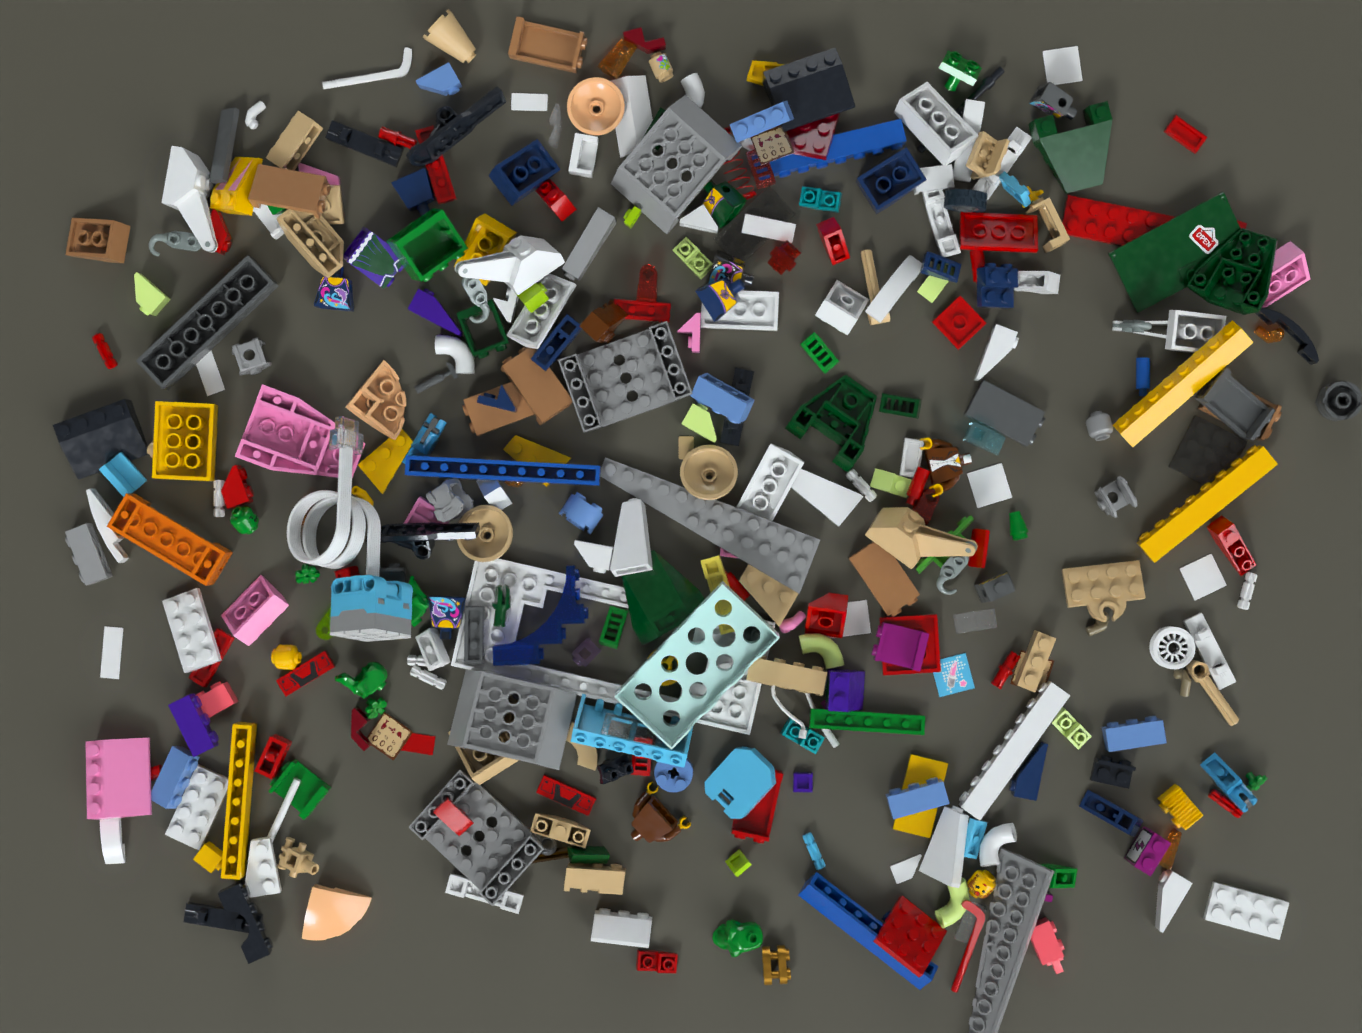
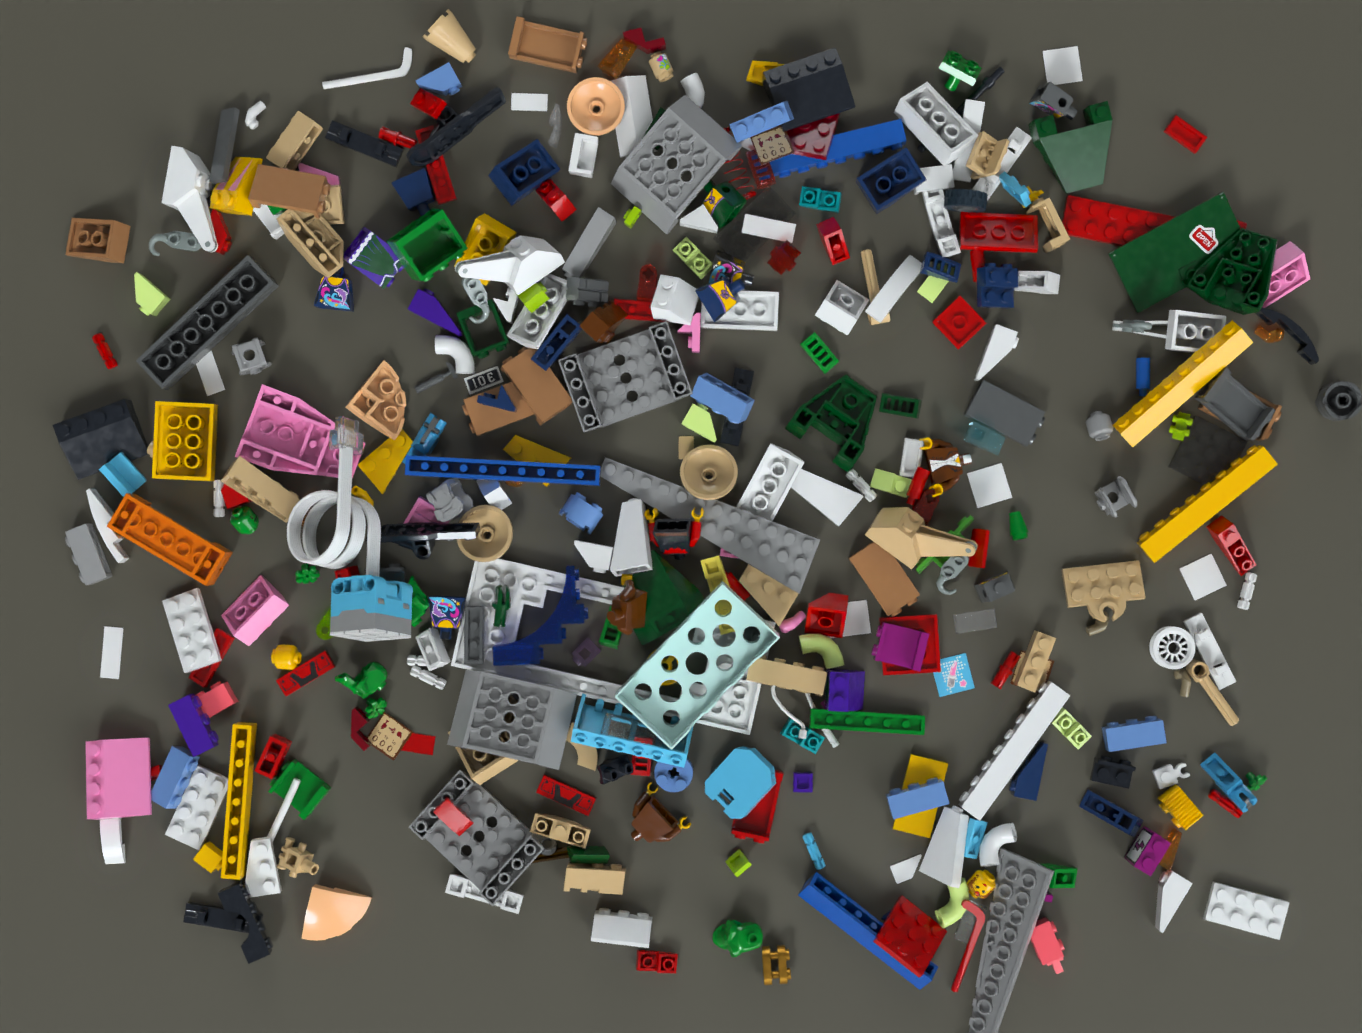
none -> tan wedge [221,456,300,523]
none -> red plate [410,88,447,119]
none -> sticker [464,366,504,394]
none -> dark grey brick [566,277,609,307]
none -> reddish brown torso [607,574,647,635]
none -> torso [644,507,704,560]
none -> white slope [651,275,699,325]
none -> white plate [1152,763,1190,789]
none -> lime piece [1169,412,1193,441]

